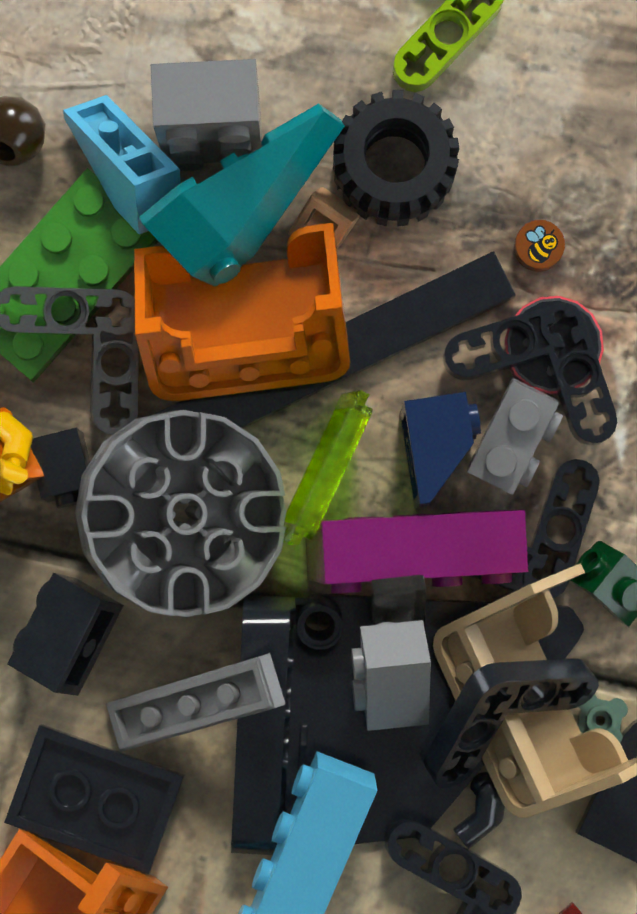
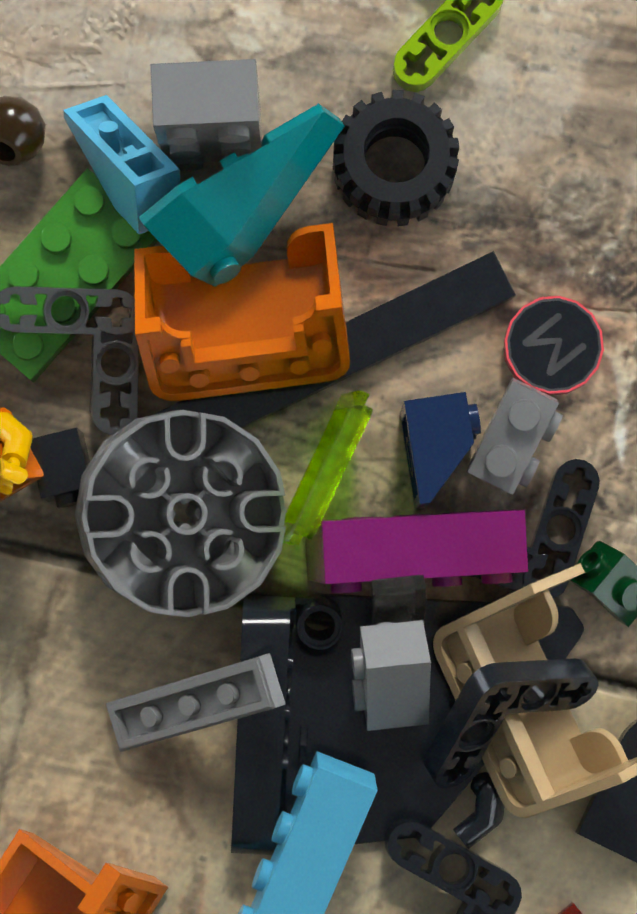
black plate [4,724,185,874] -> none
black brick [7,573,124,696] -> none
light nougat slope [288,187,360,249] -> none
black beam [443,302,617,446] -> none
dark orange tile [514,220,565,272] -> none
sand green plate [577,694,628,743] -> none

